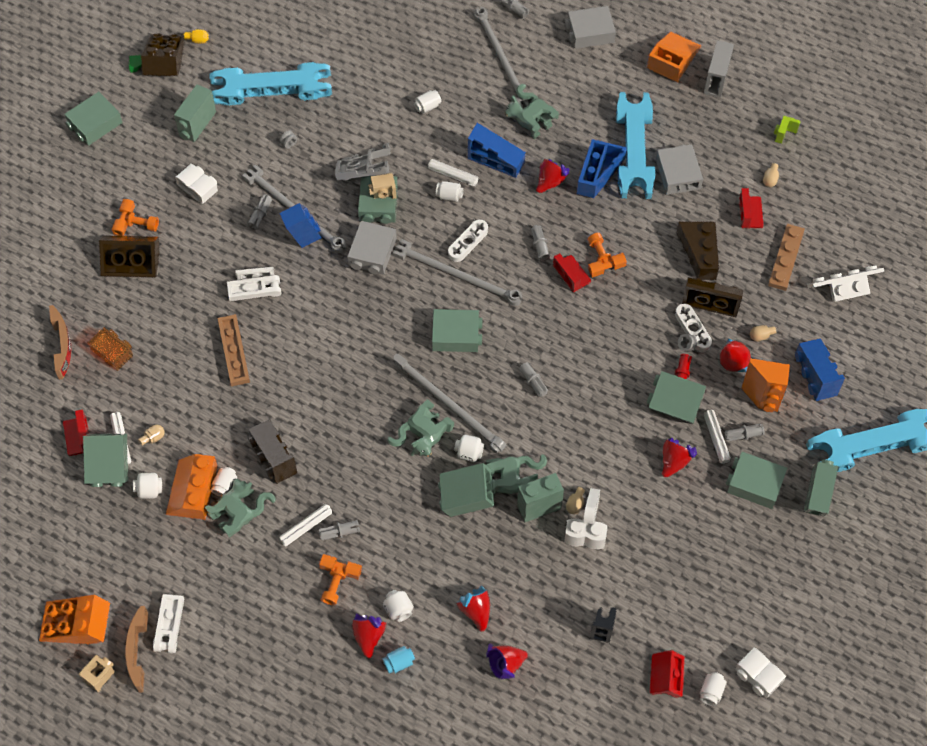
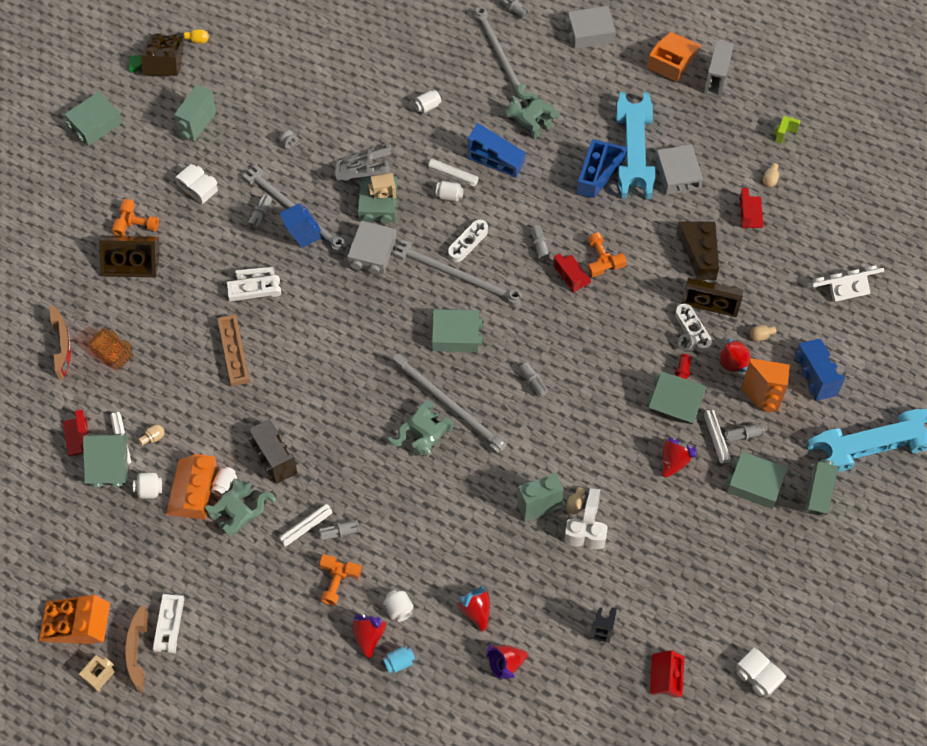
medium azure piece [210,62,332,105] -> none
sand green brick [438,463,494,517] -> none
white head [454,435,484,462] -> none
sand green animal [486,454,547,497] -> none
red hat [536,159,570,193] -> none
white brick [700,672,727,706] -> none
medium nougat plate [768,224,805,291] -> none

